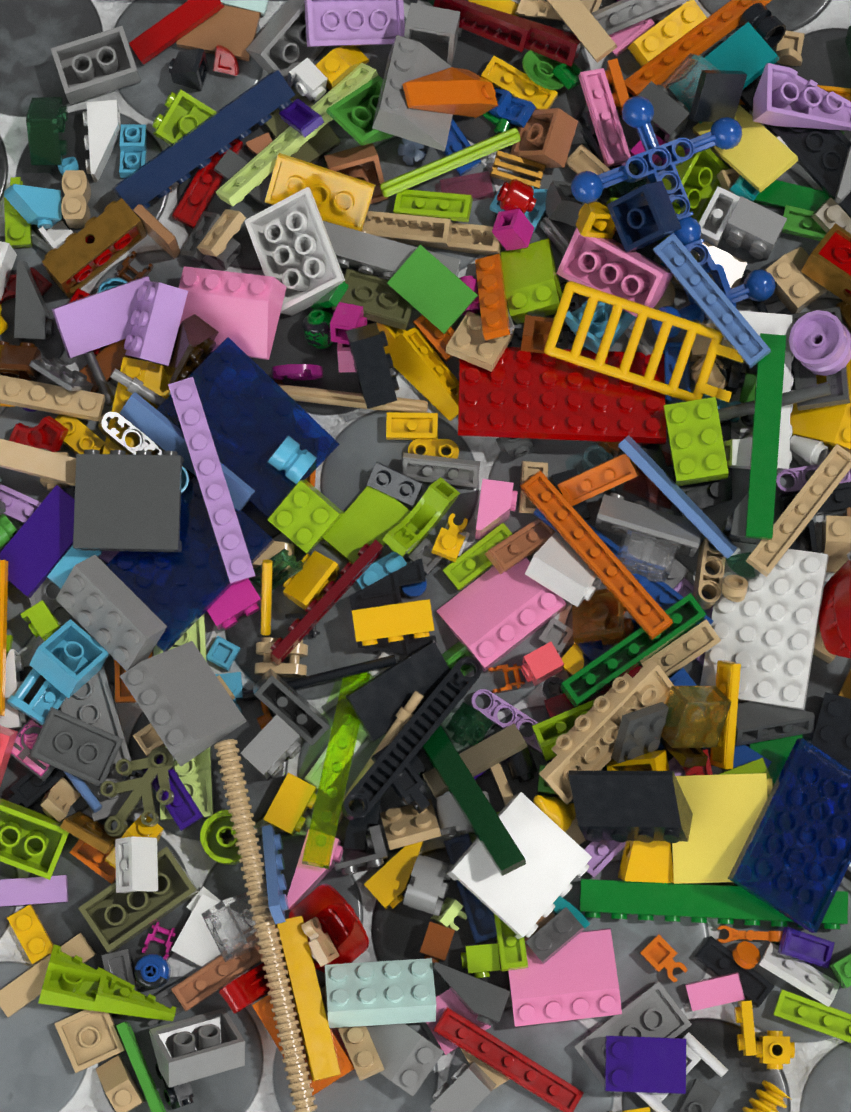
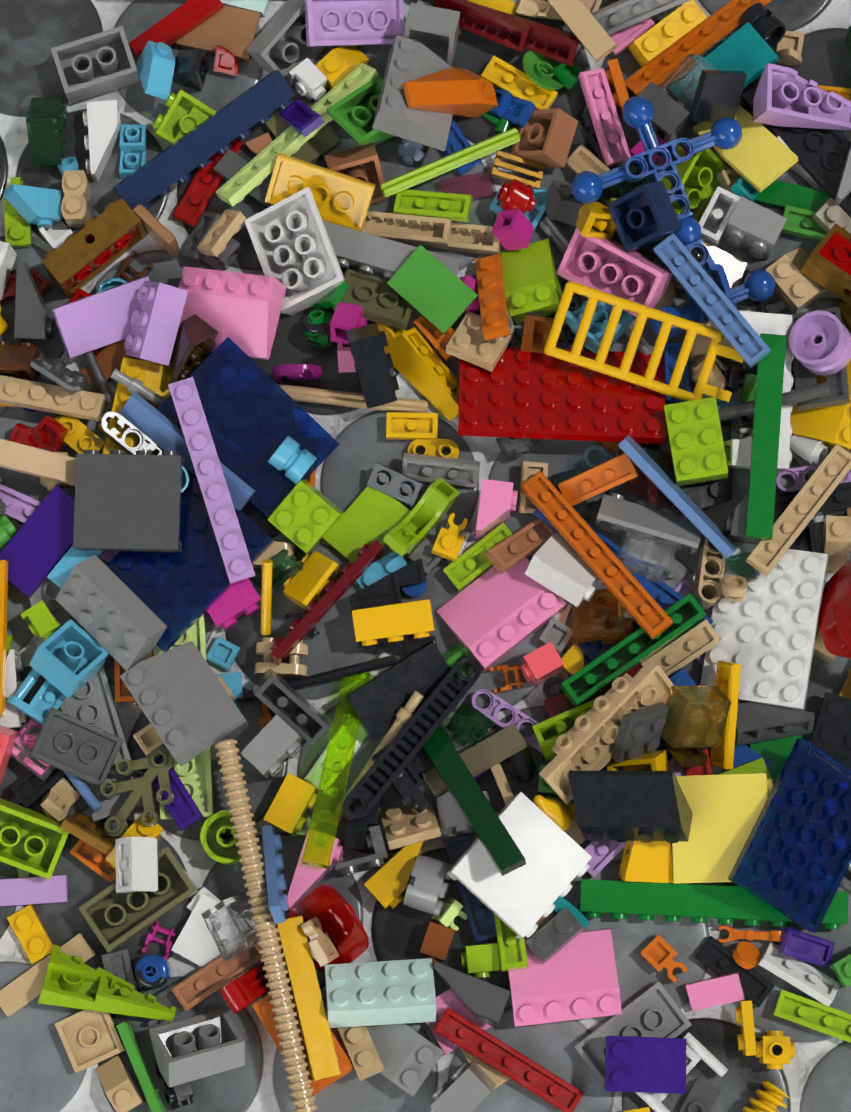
none -> medium azure slope [136,40,175,100]

